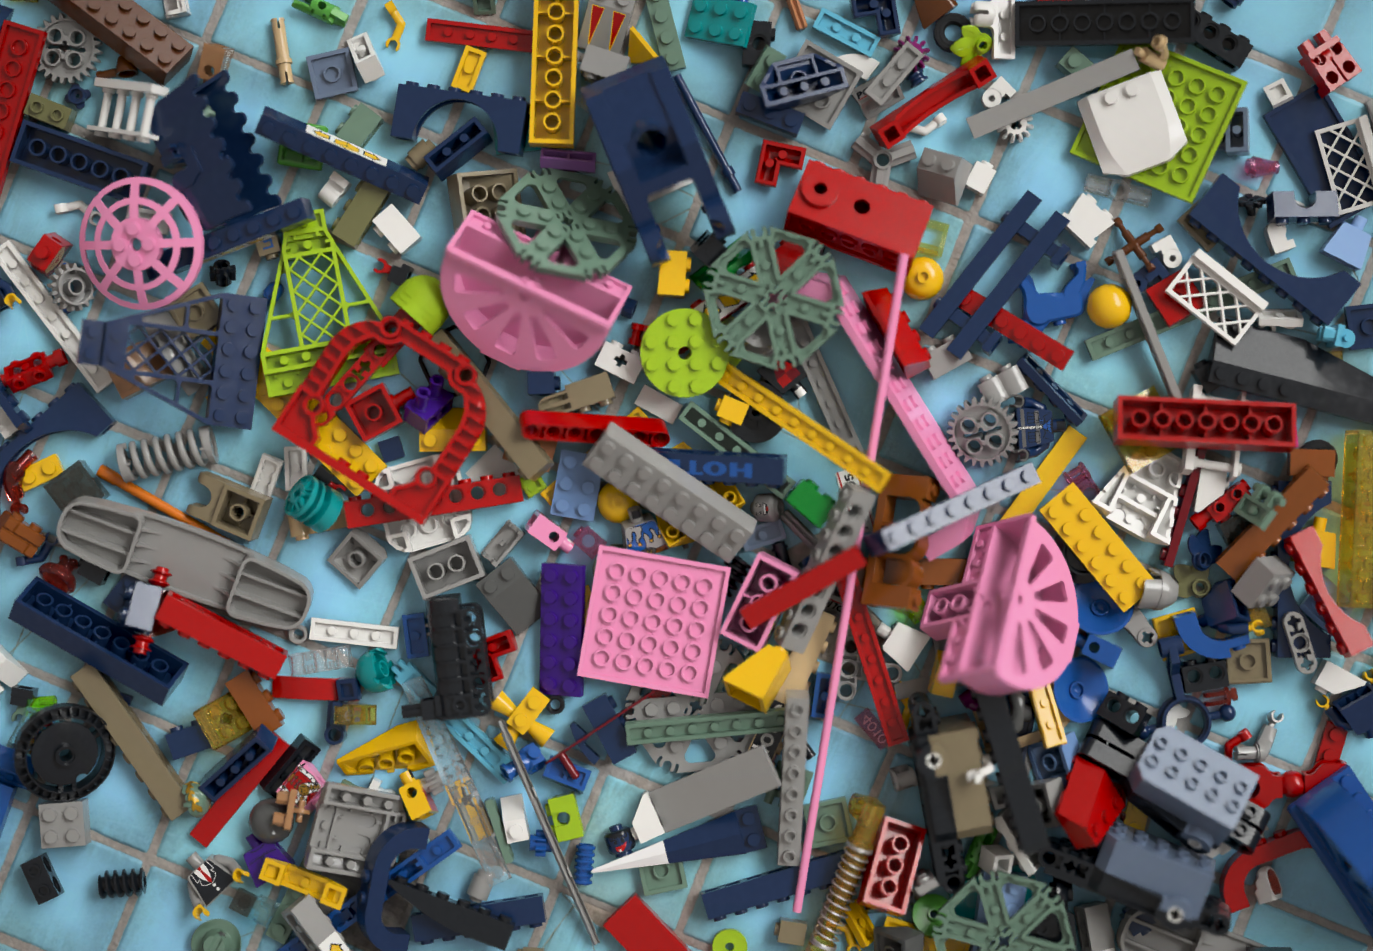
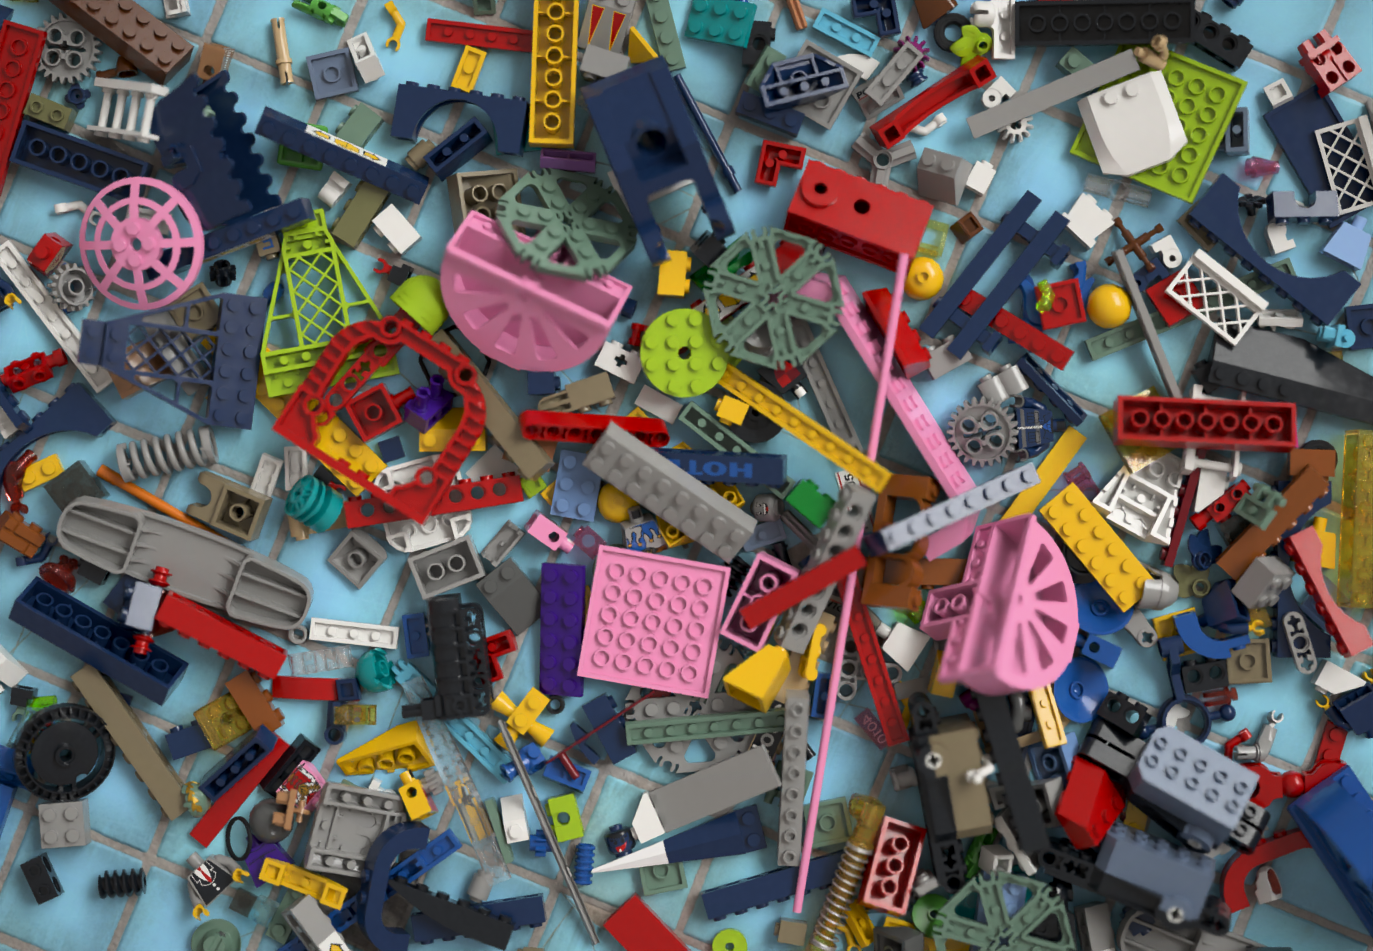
none -> black piece [226,816,252,861]
none -> yellow plate [798,623,827,681]
none -> reddish brown slope [950,212,984,244]
none -> red plate [1034,278,1087,331]
none -> clear neon green arm [1036,279,1055,313]

